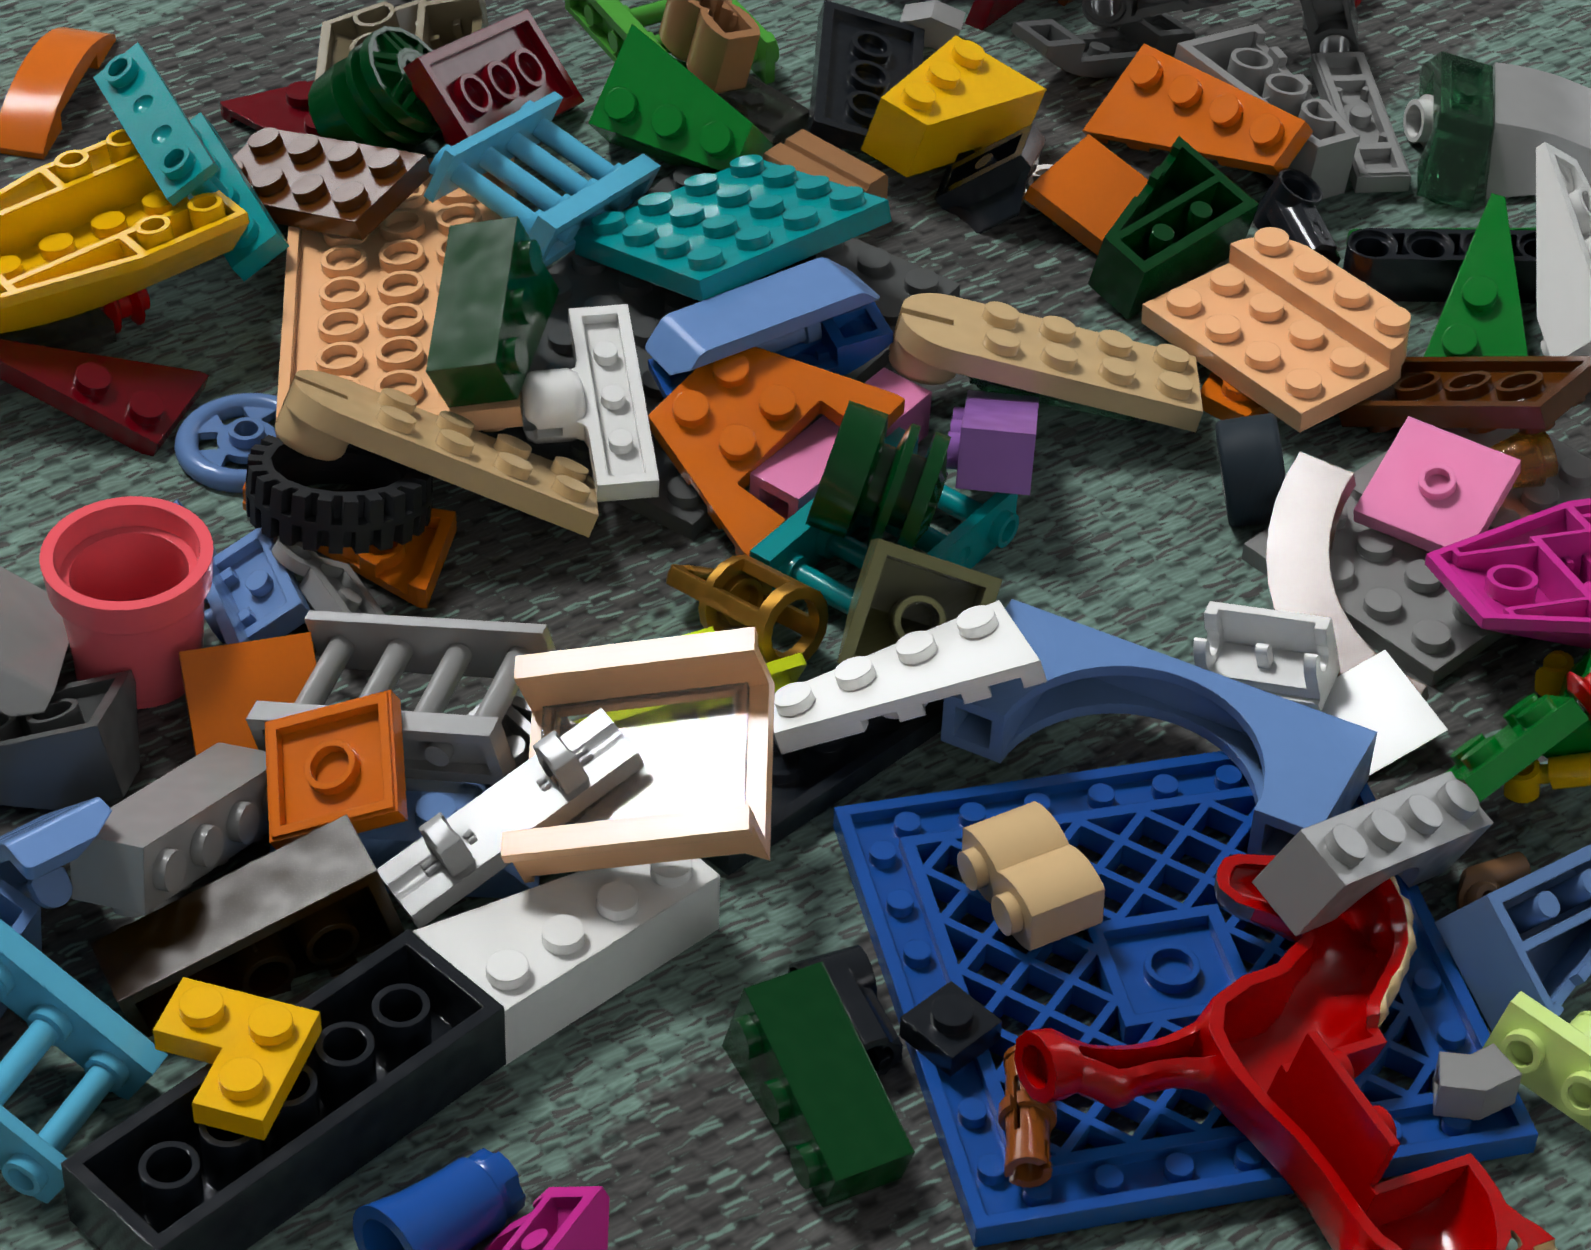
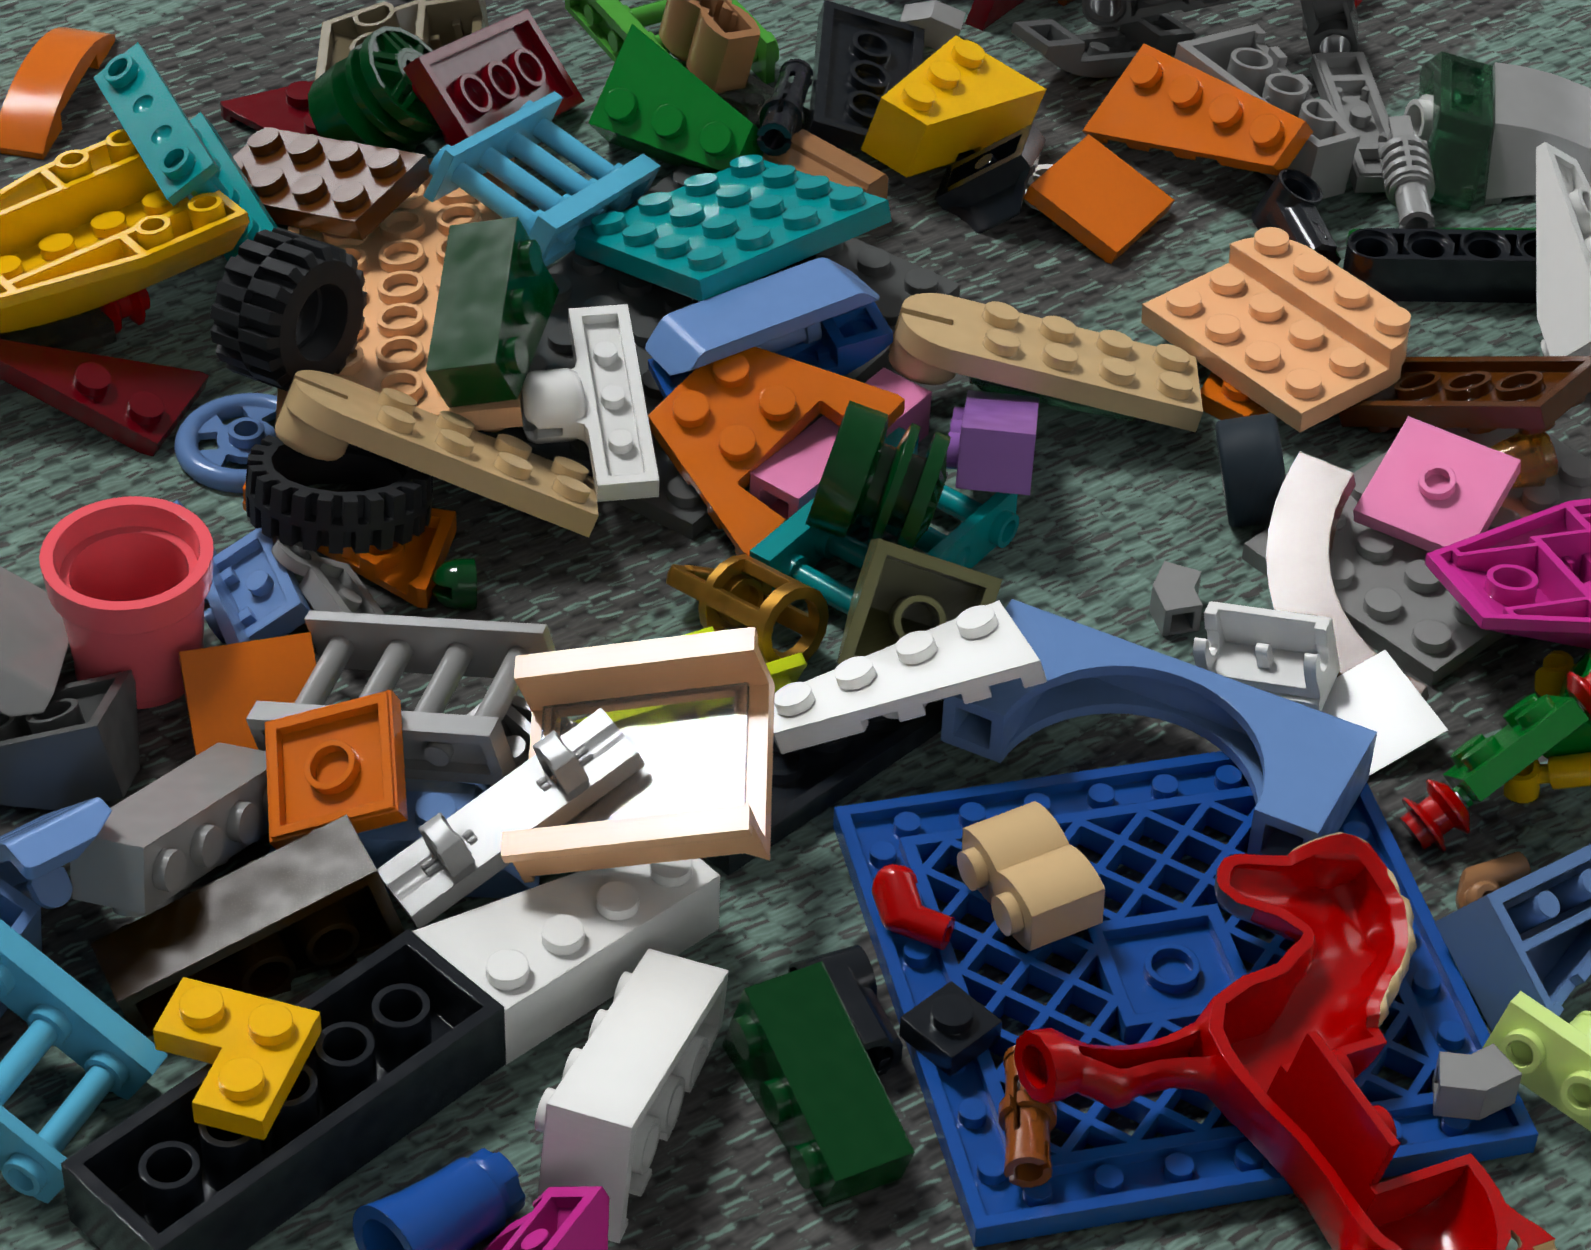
dark green wedge [1088,136,1259,320] -> none
light grey arch [1252,771,1494,937] -> none
green wing [1424,193,1528,357] -> none
none -> black tyre [210,228,367,392]
none -> dark green hinge [432,558,477,610]
none -> white wedge [535,948,729,1243]
none -> black pin [757,59,813,156]
none -> red arm [872,864,955,950]
none -> light grey piece [1149,561,1203,637]
none -> light grey hinge [1378,115,1436,229]

